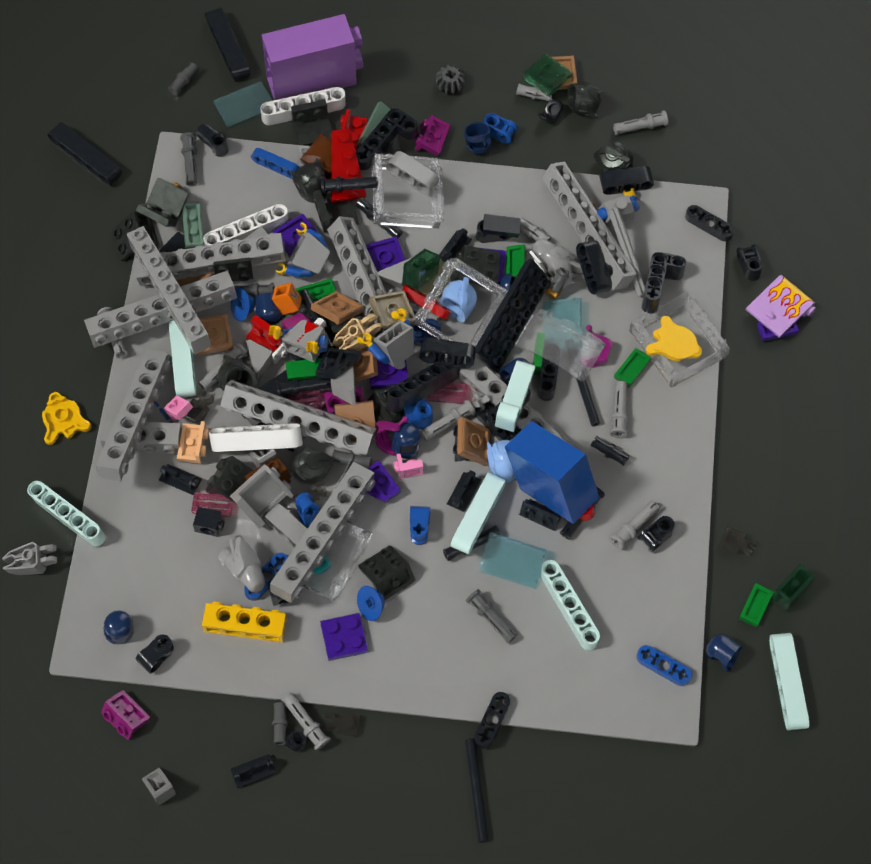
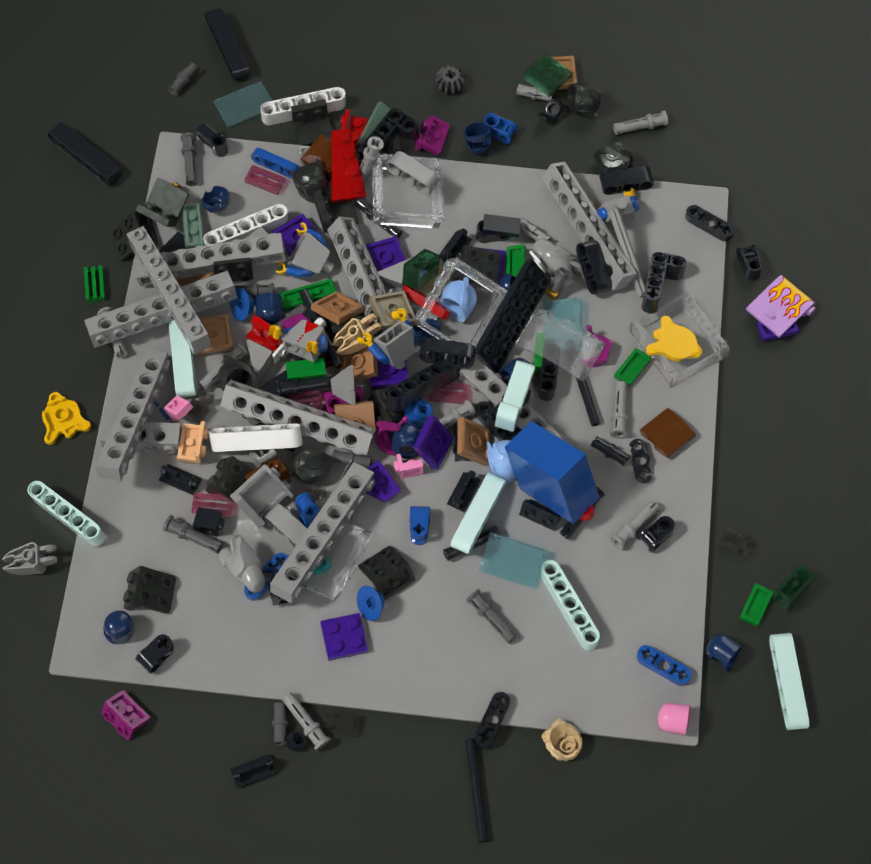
light grey slope [142,768,176,806] -> none
yellow brick [202,602,287,643] -> none
medium lavender brick [261,14,364,100] -> none
orange brick [272,282,302,315] -> none
black wing [316,348,362,379] -> none
black pin [321,176,378,194] -> none
light grey piece [469,393,490,409] -> none
none -> green tile [84,265,105,303]
none -> pearl dark grey bracket [123,565,176,614]
none -> dark grey pin [163,515,223,553]
none -> dark blue hair [201,186,230,213]
none -> clear pink tile [245,165,285,195]
none -> light grey pin [360,136,384,182]
none -> dark purple plate [413,415,454,470]
none -> tan hair [542,718,582,761]
none -> black piece [629,439,652,483]
none -> reddish brown slope [640,408,696,459]
none -> bright pink helmet [657,703,691,735]

